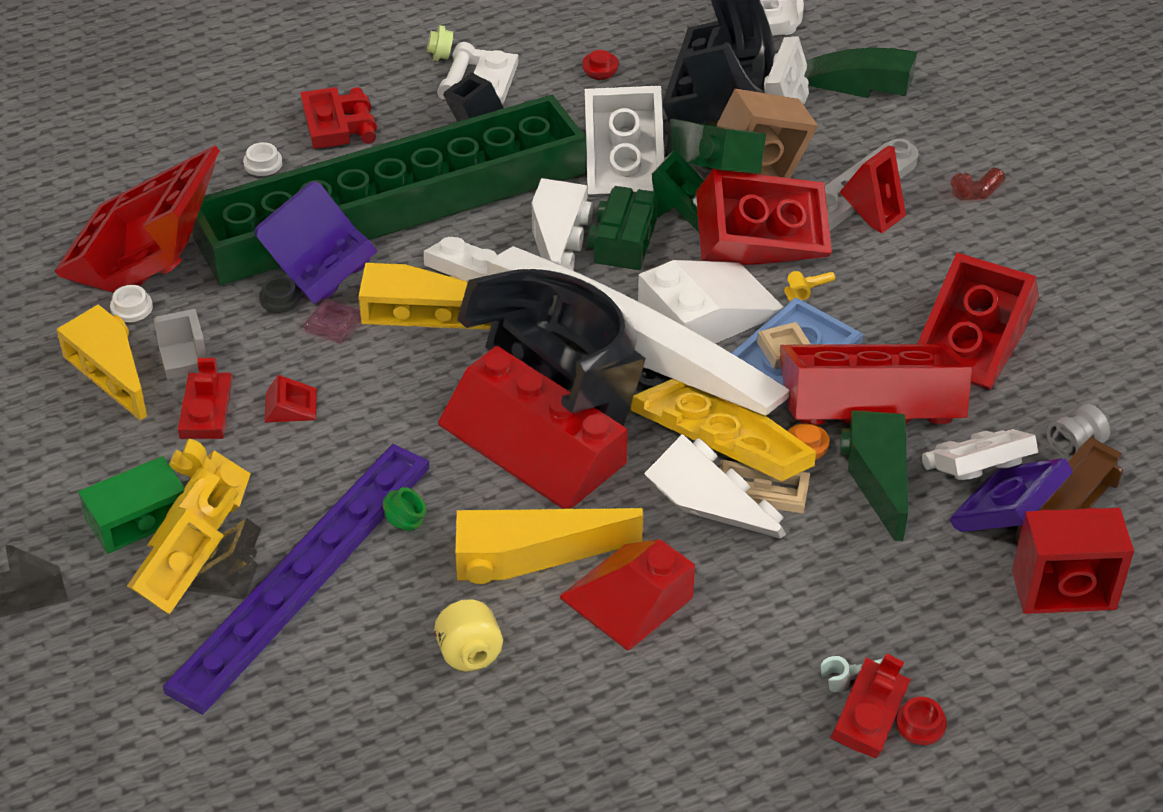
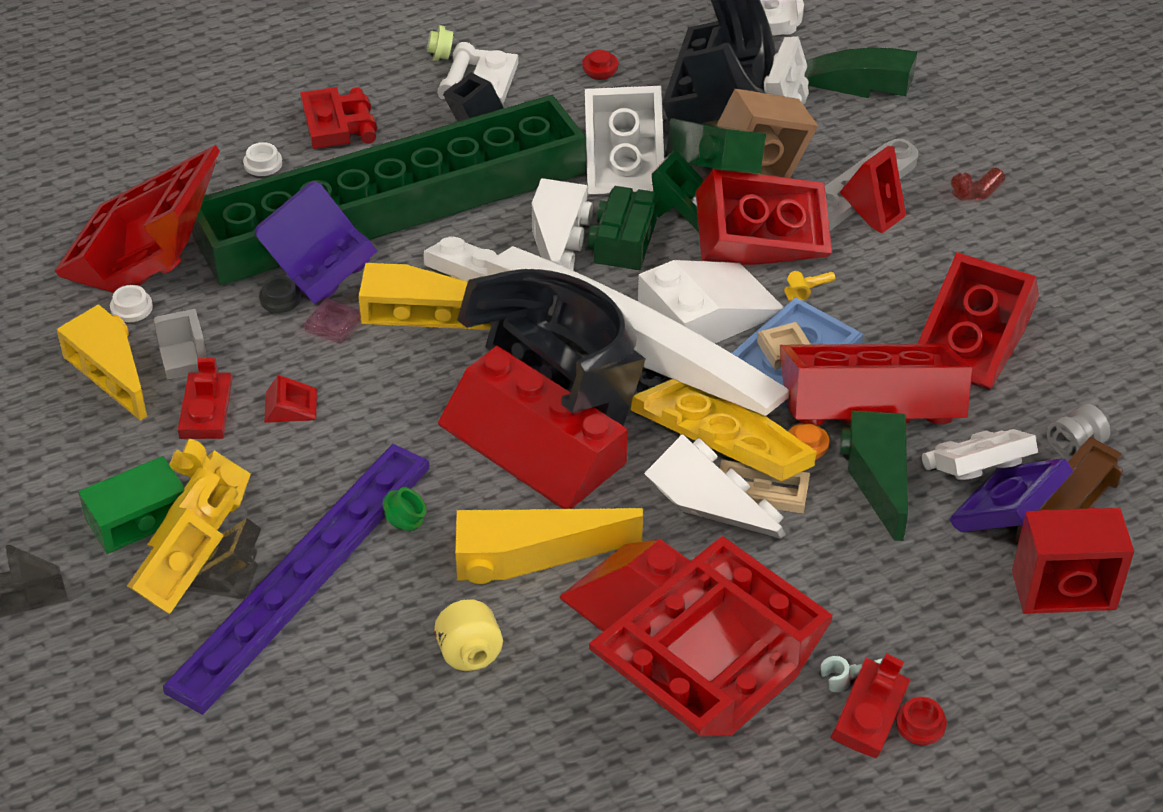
none -> red slope [589,536,833,736]

